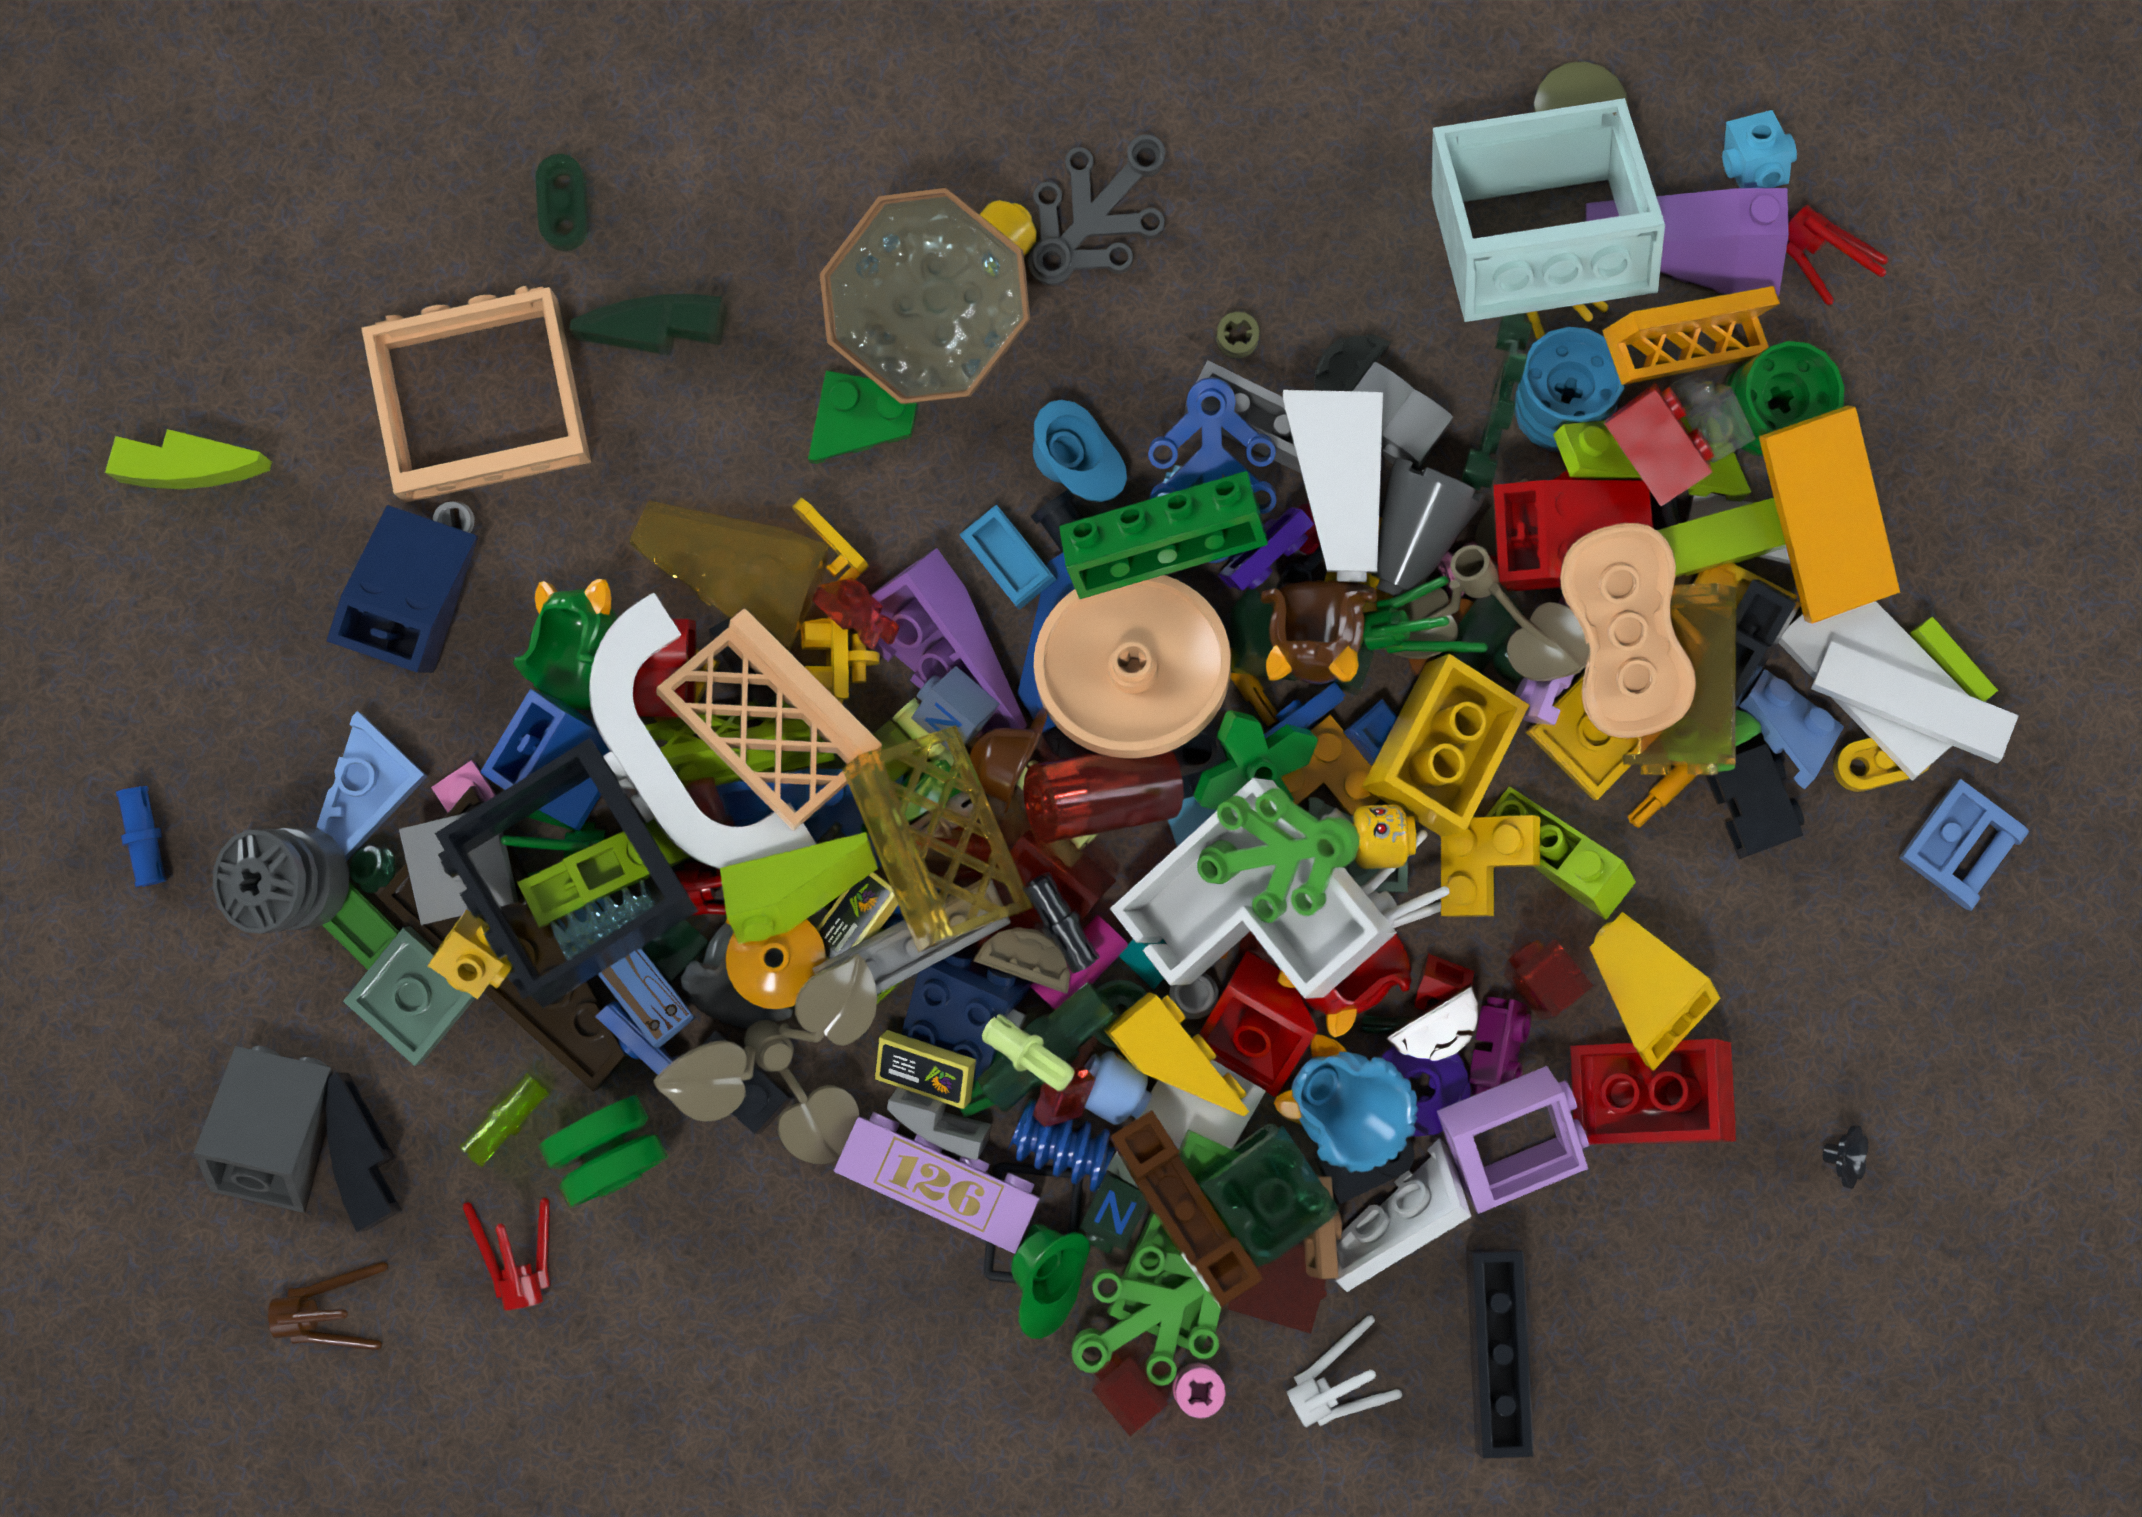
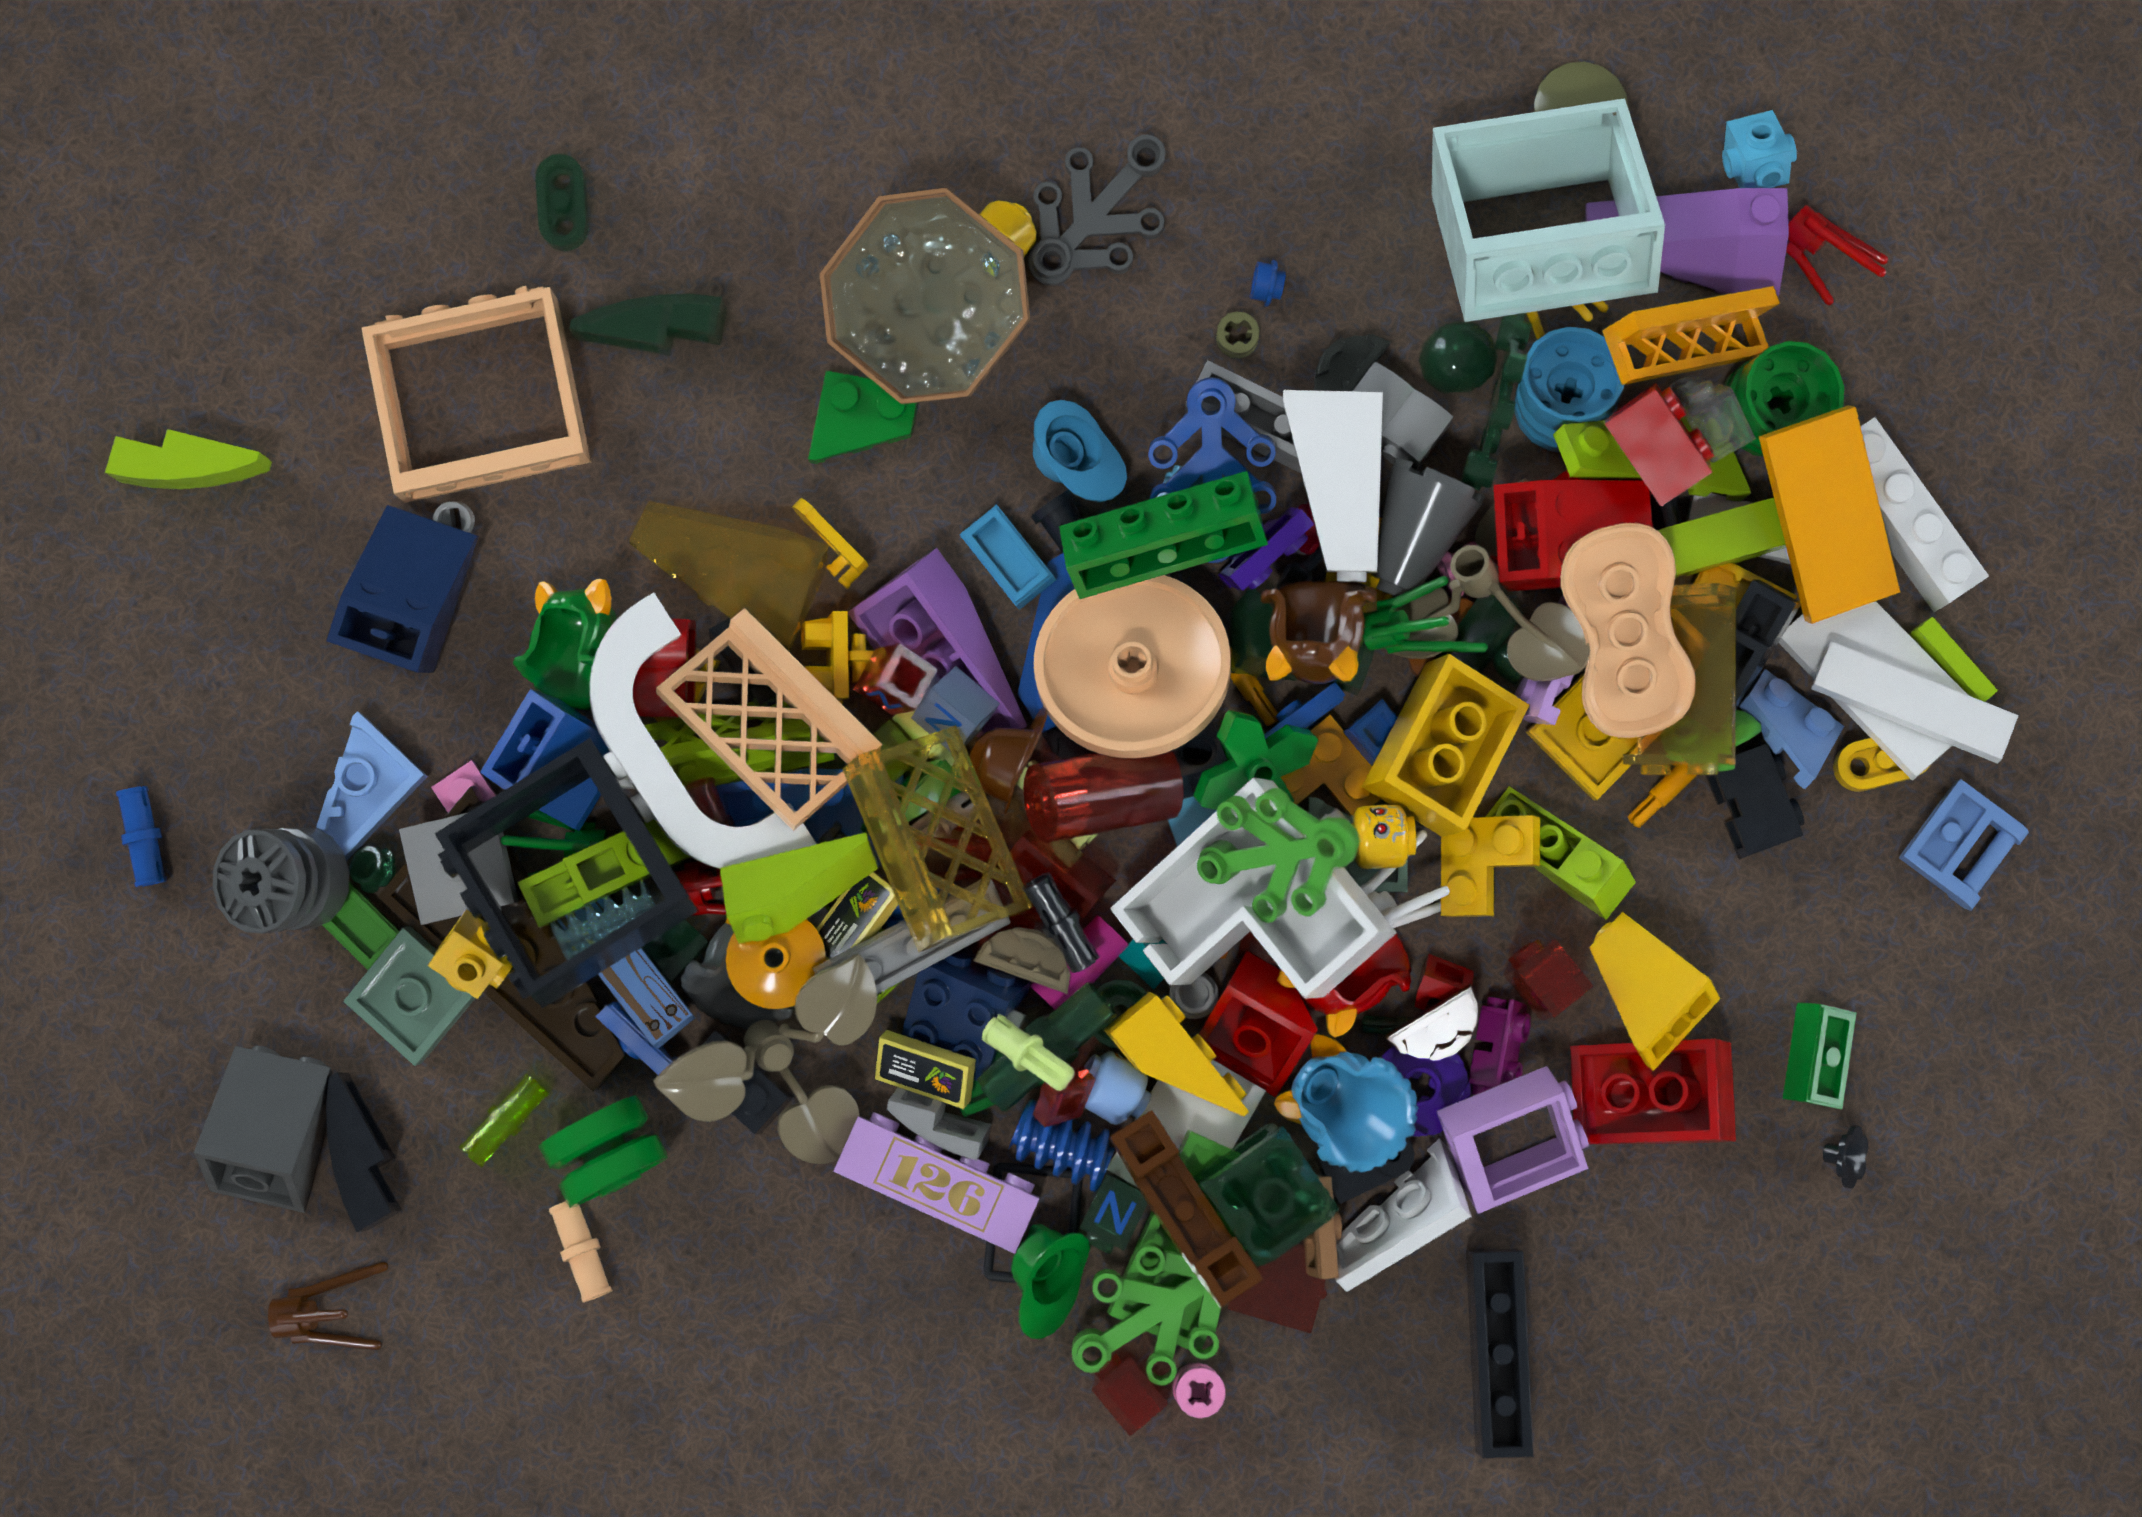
red plant [463,1198,550,1311] -> none
clear red plate [812,578,900,649] -> none
white plant [1287,1315,1402,1427] -> none
none -> light nougat pin [549,1201,612,1303]
none -> clear red brick [853,643,938,715]
none -> blue plate [1250,259,1286,307]
none -> clear green hair [1419,321,1498,394]
none -> green slope [1783,1002,1857,1109]
none -> white brick [1861,417,1989,612]

